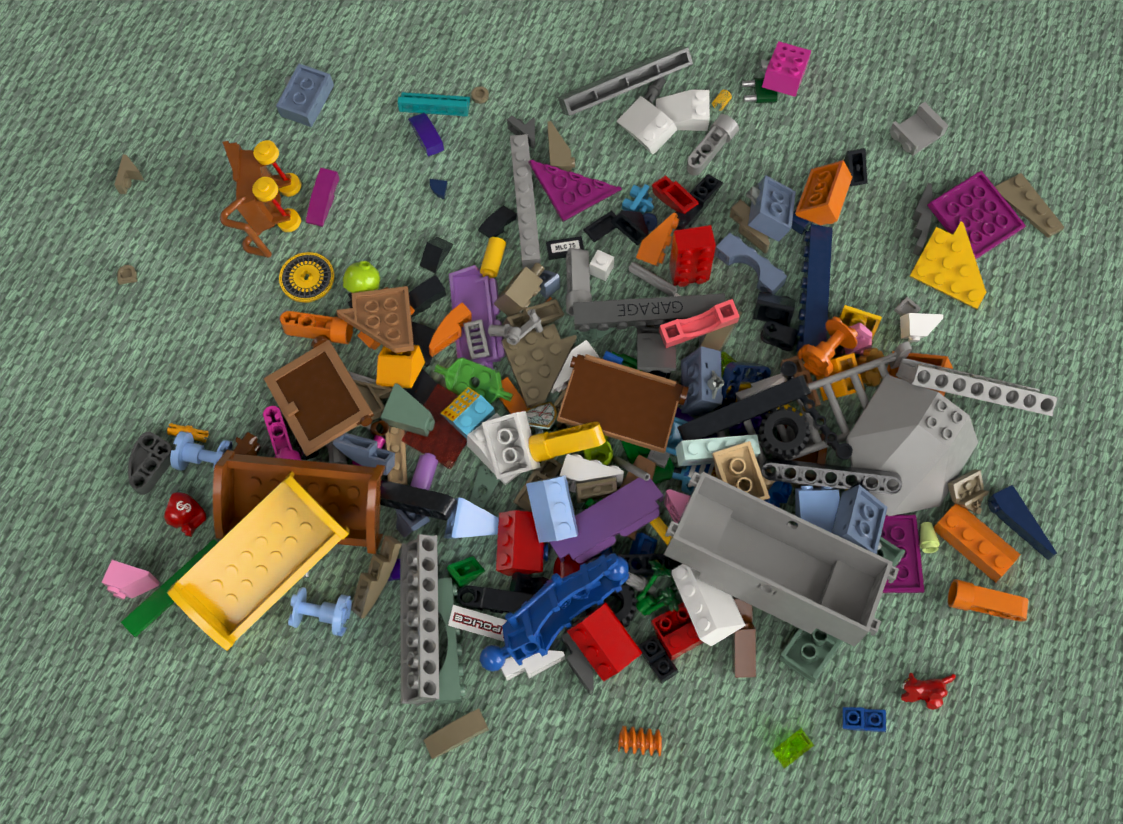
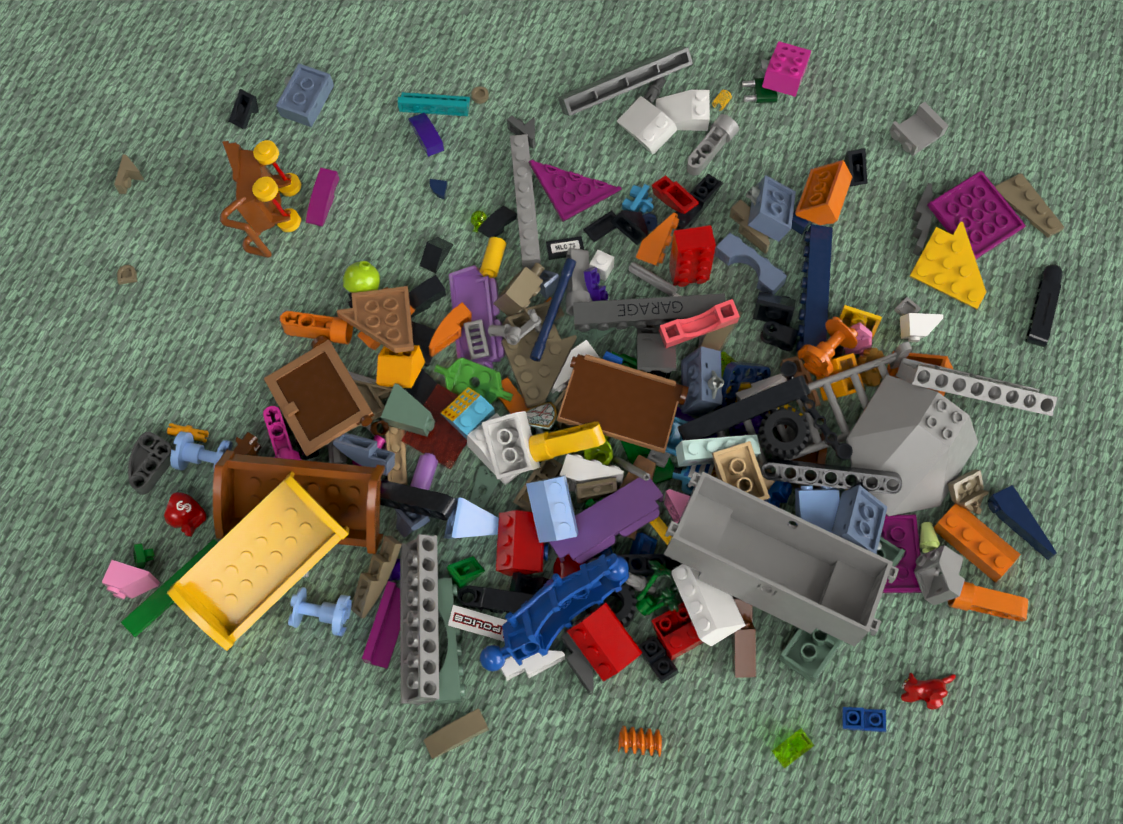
piece [279,252,335,303] -> none
dark tan slope [547,121,575,172] -> none
none -> green tile [133,543,155,569]
none -> black slope [228,89,259,129]
none -> magenta panel [362,581,401,669]
none -> clear neon green piece [471,210,487,233]
none -> dark blue piece [530,258,576,362]
none -> dark purple slope [584,267,608,301]
none -> light grey piece [914,545,965,605]
none -> black piece [1025,264,1063,348]

